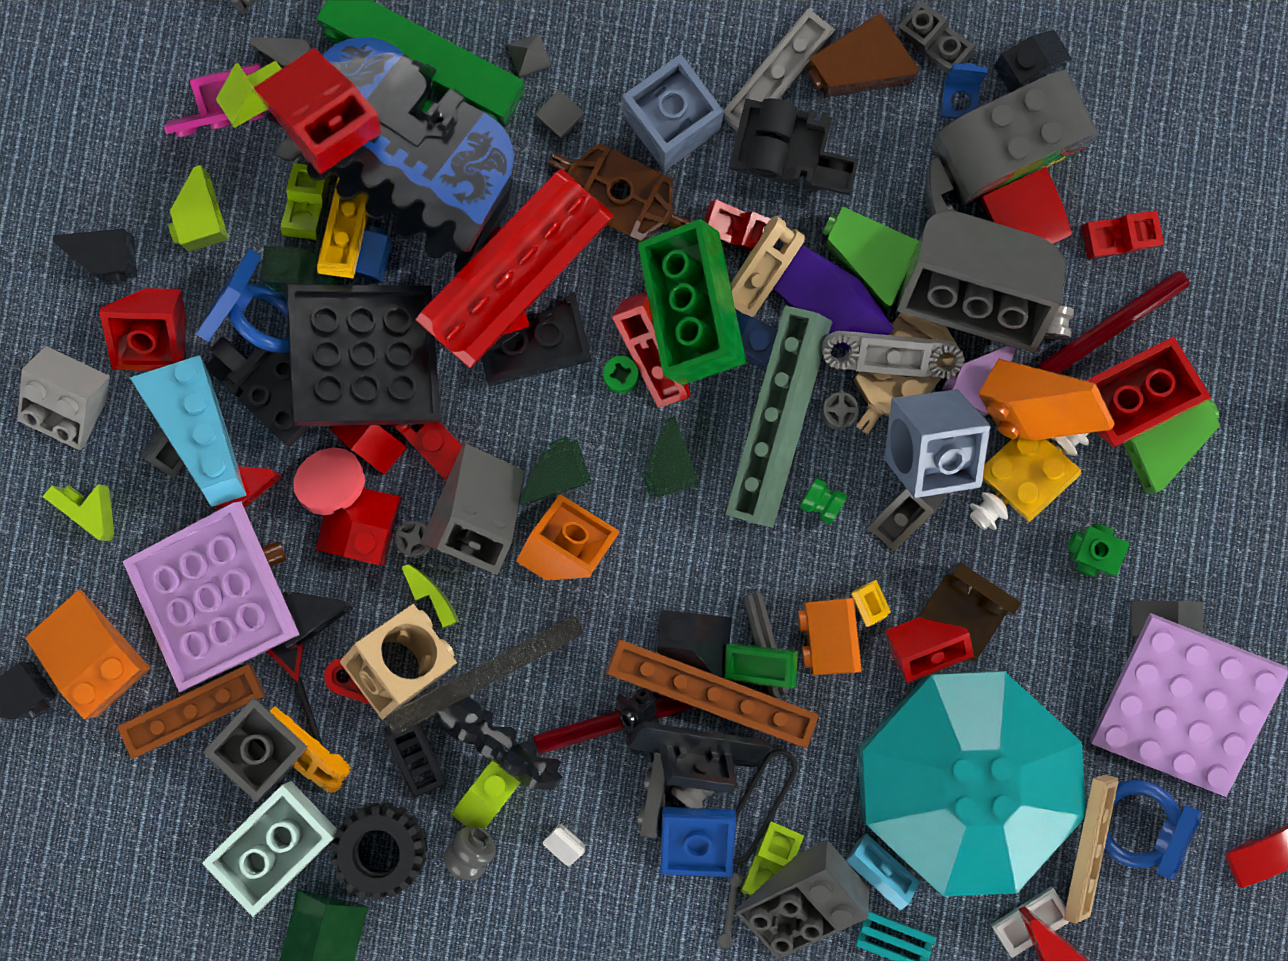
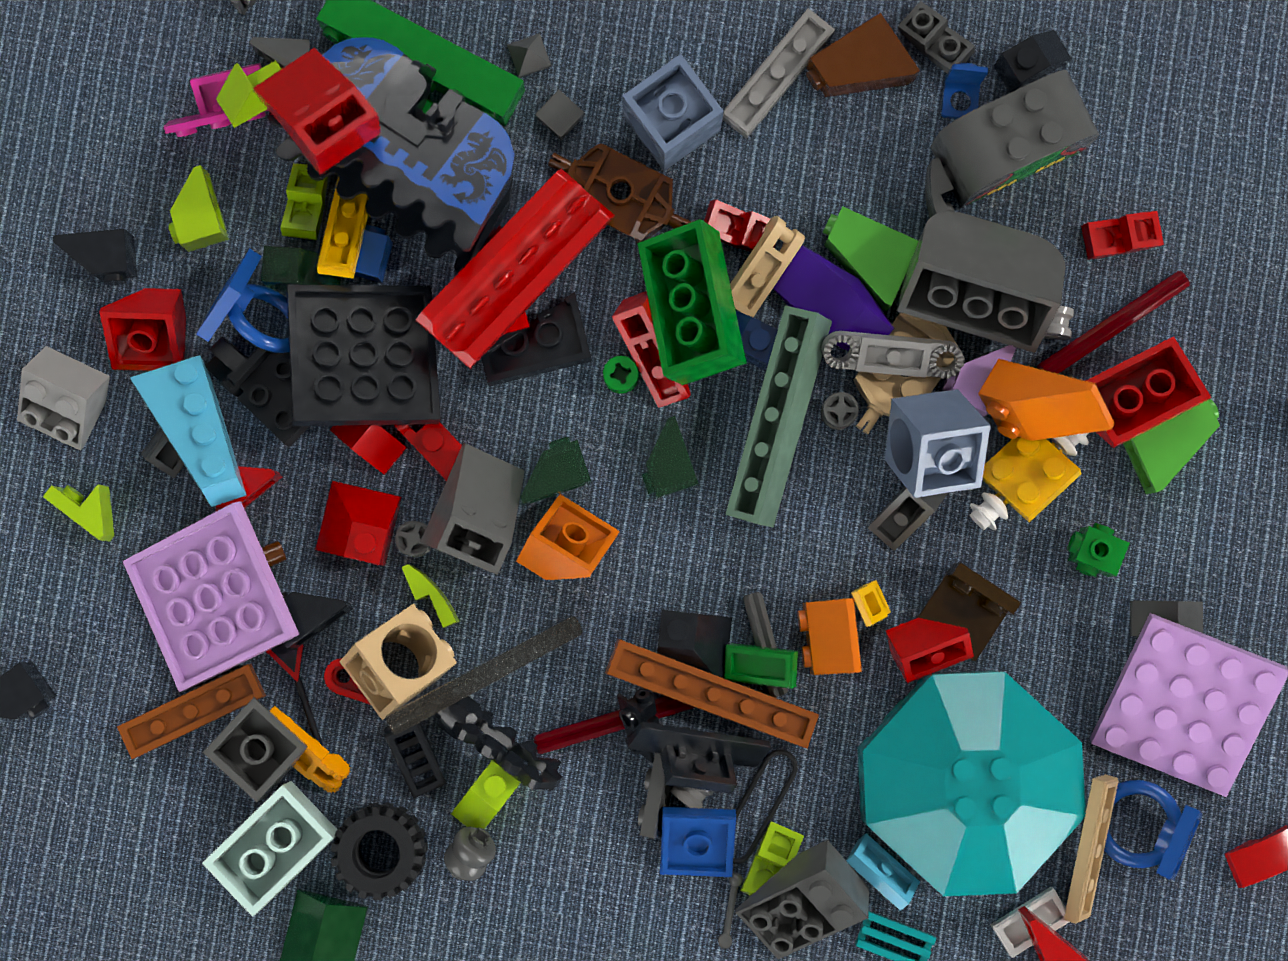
orange slope [25,589,151,719] -> none
coral tile [293,447,365,515] -> none
white slope [543,824,586,866] -> none
black plate [729,98,859,196] -> none
green wheel [799,477,848,526] -> none
red slope [980,167,1072,244] -> none

